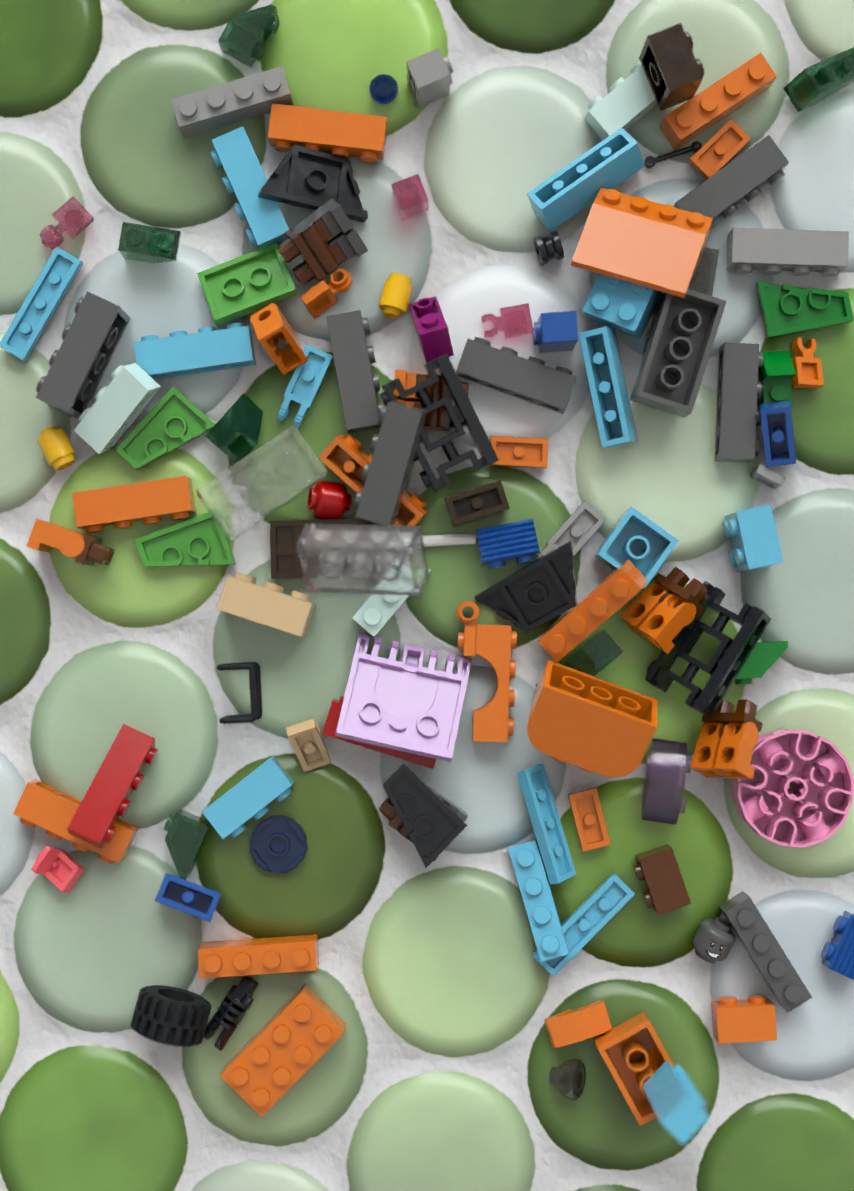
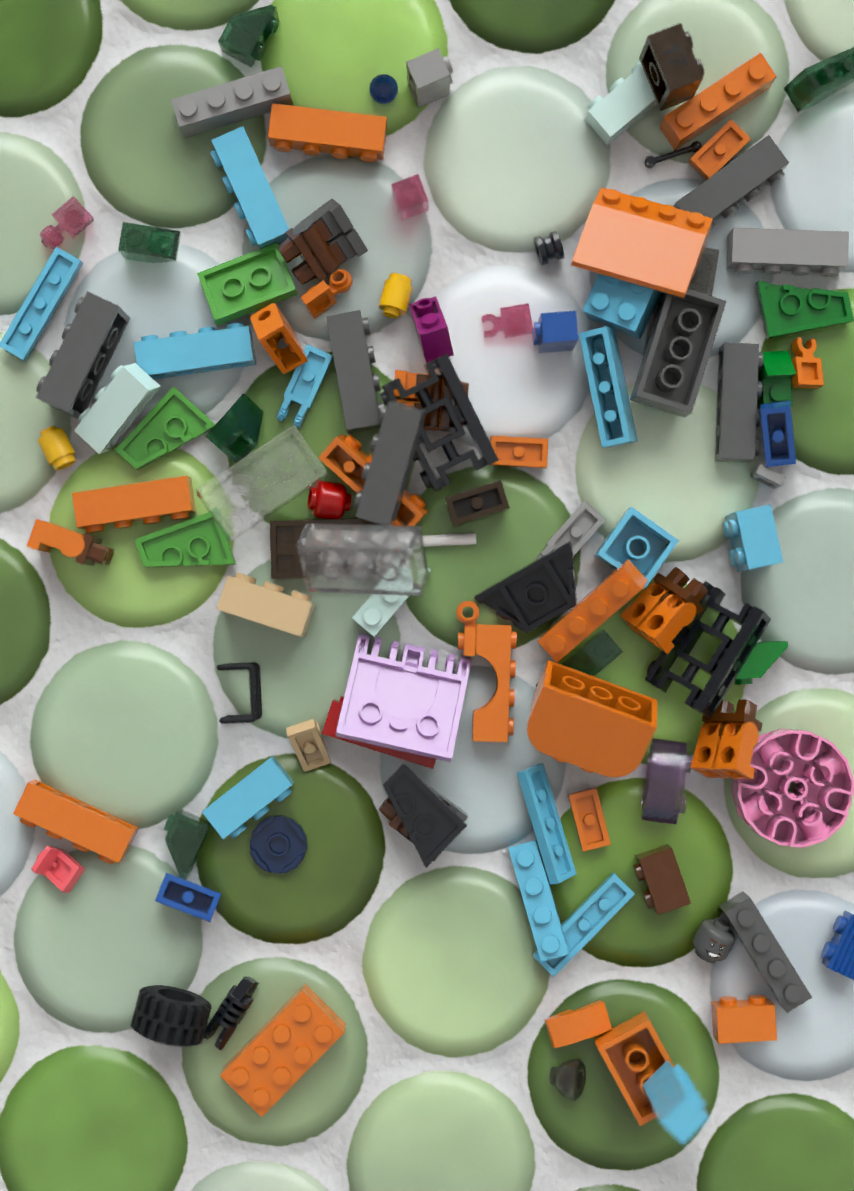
red brick [67,724,158,849] -> none
orange brick [198,934,319,979] -> none
black wing [258,145,368,222] -> none
dark grey brick [456,337,577,414] -> none
blue brick [475,519,540,569] -> none
medium azure brick [527,128,645,232] -> none

